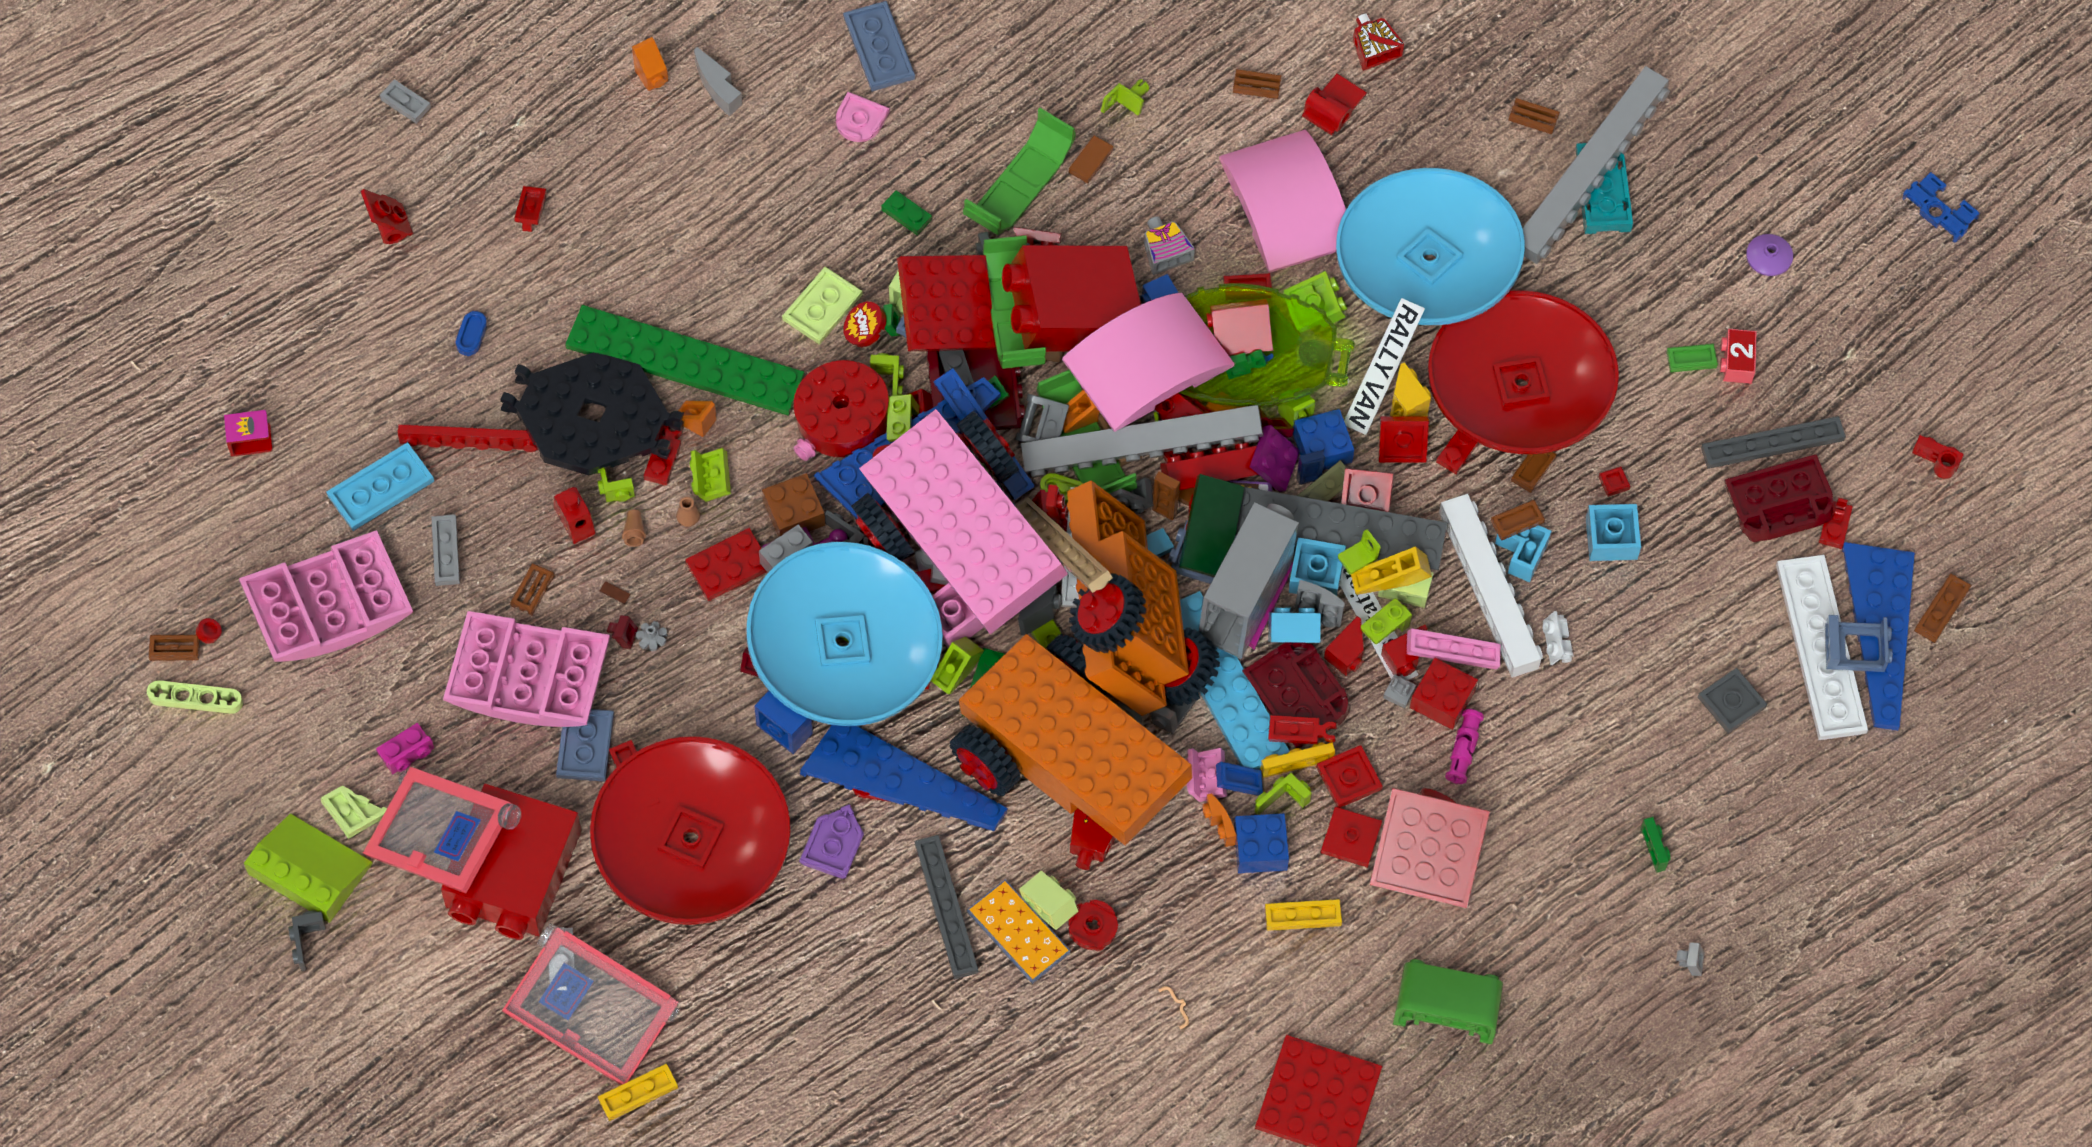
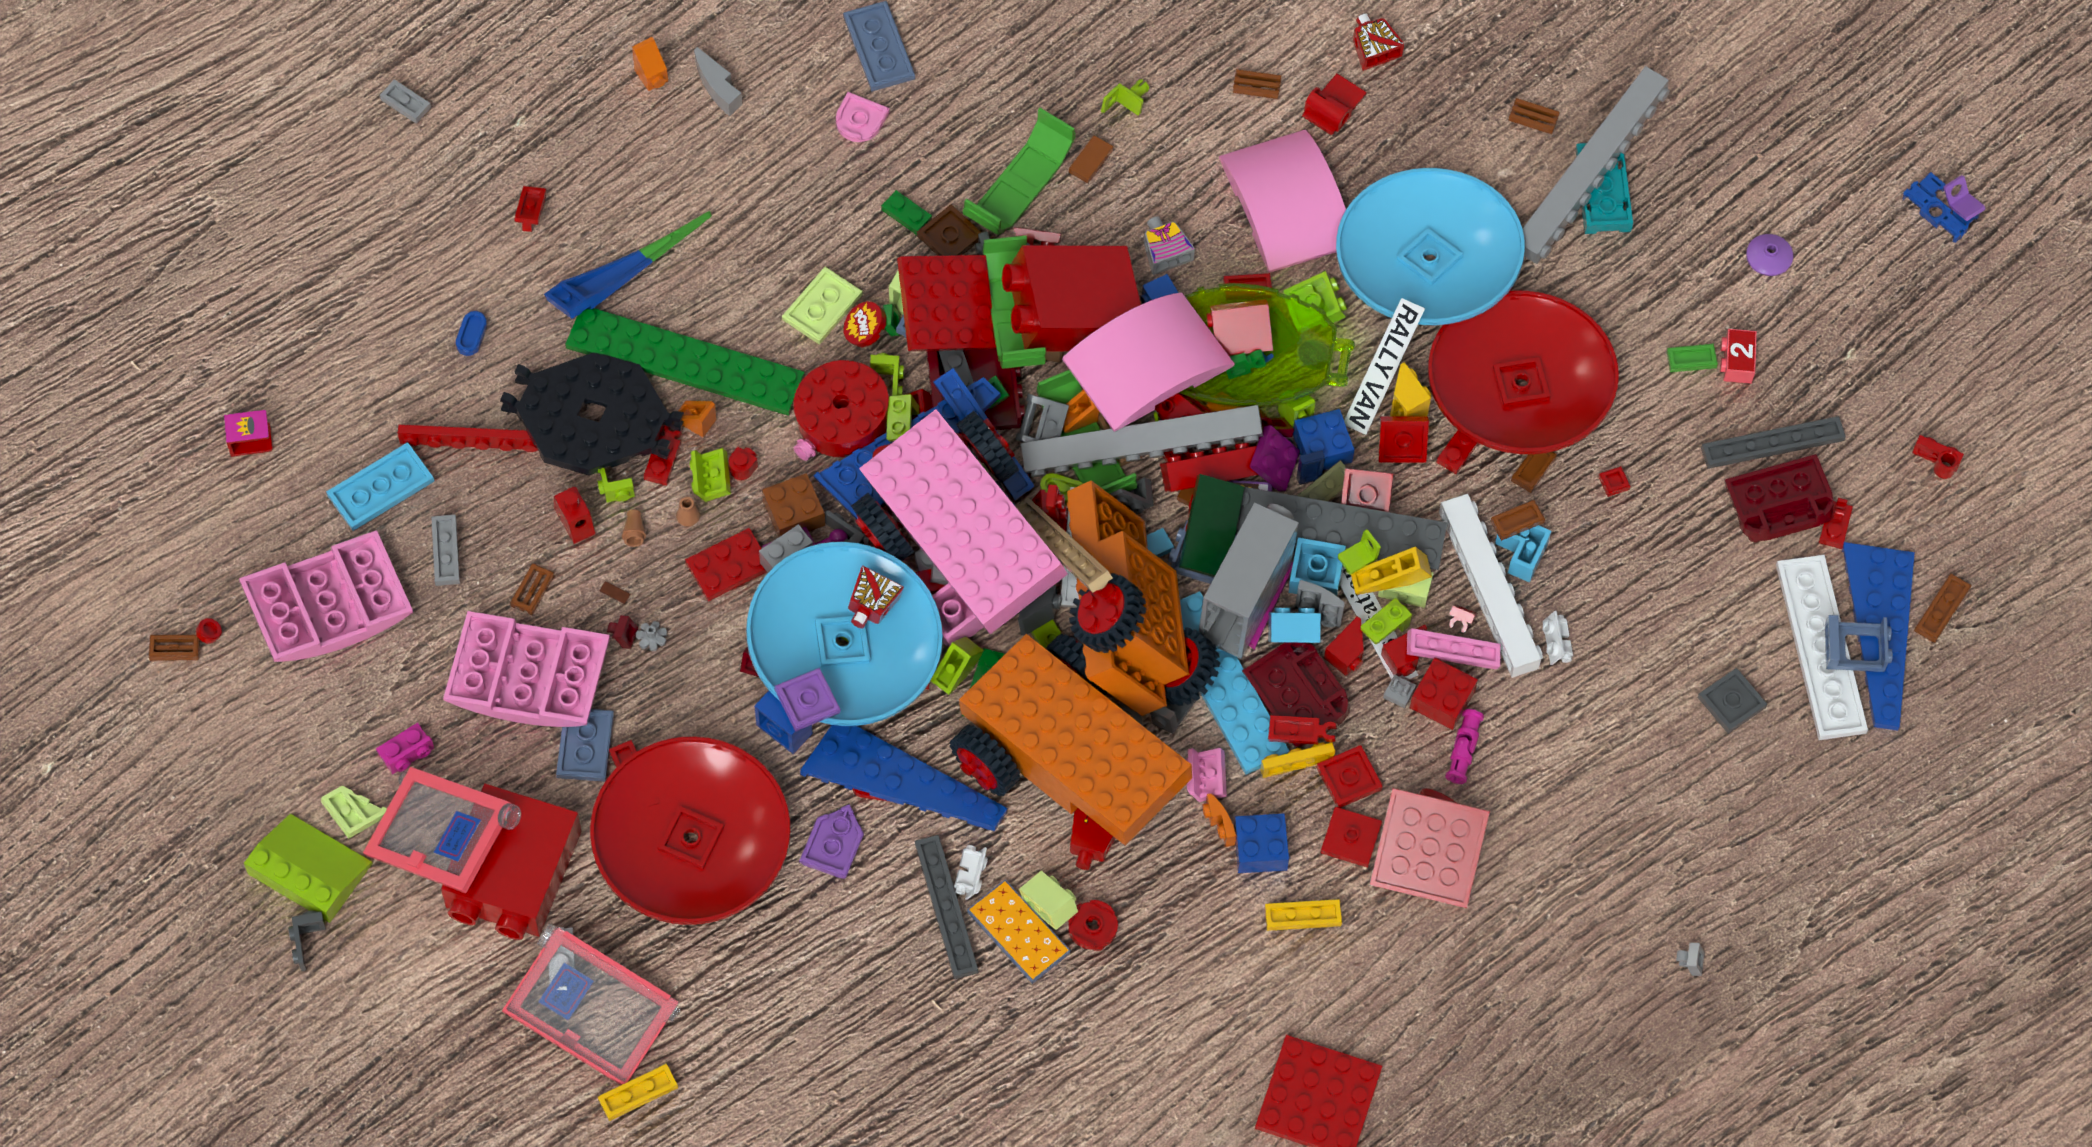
yellowish green beam [147,680,243,714] -> none
red piece [360,189,413,244] -> none
dark orange tile [1152,471,1180,520] -> none
light nougat piece [1158,986,1189,1029] -> none
blue tile [1216,762,1263,796] -> none
lime bracket [1254,773,1312,815] -> none
bright green windscreen [1393,959,1503,1044] -> none
medium azure brick [1586,504,1641,561] -> none
green plate [1640,817,1671,873] -> none
none -> blue plate [544,211,712,319]
none -> red plate [729,447,758,480]
none -> medium lavender tile [774,668,841,731]
none -> torso [848,566,904,629]
none -> reddish brown plate [917,204,982,256]
none -> white hinge [954,845,988,900]
none -> tile [1449,604,1478,633]
none -> medium lavender bracket [1944,175,1985,221]

